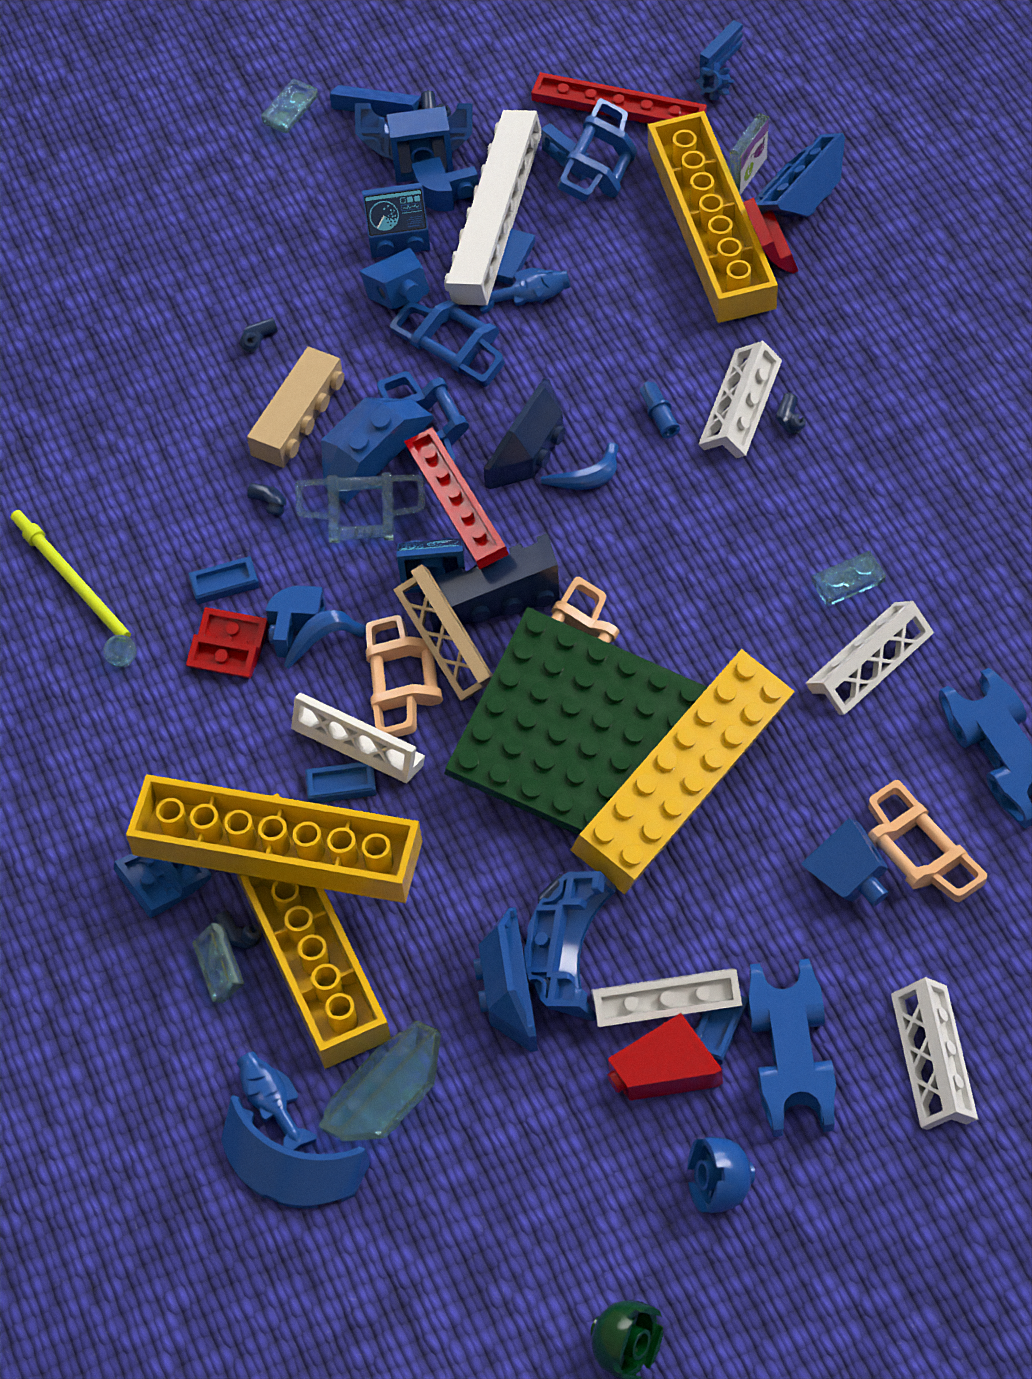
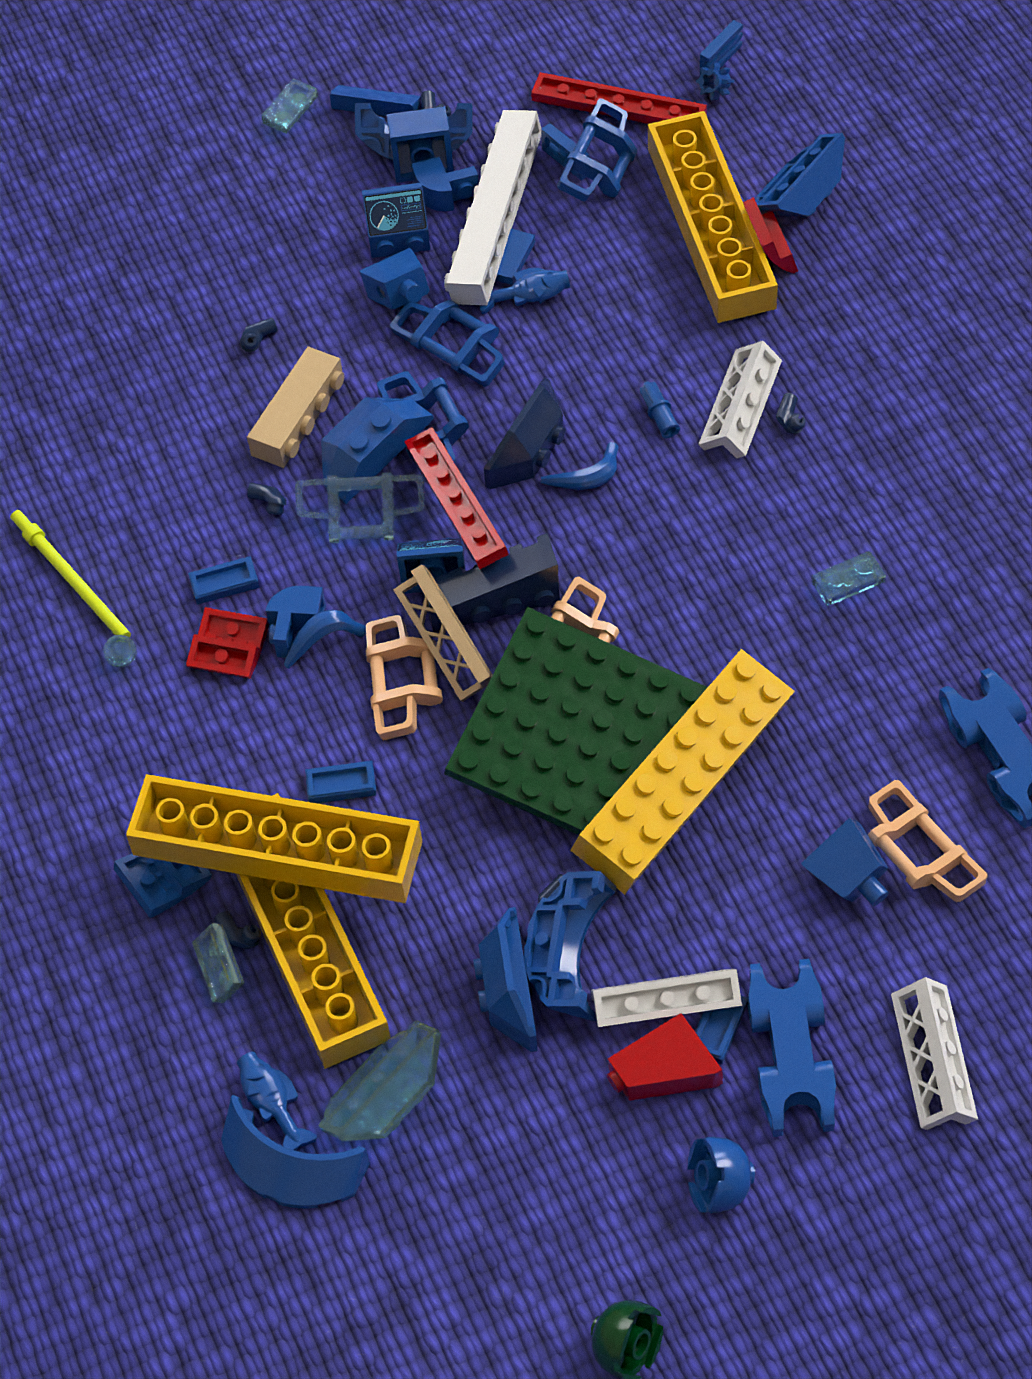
white fence [291,693,425,783] -> none
tile [730,113,769,195] -> none
white fence [806,601,934,715] -> none

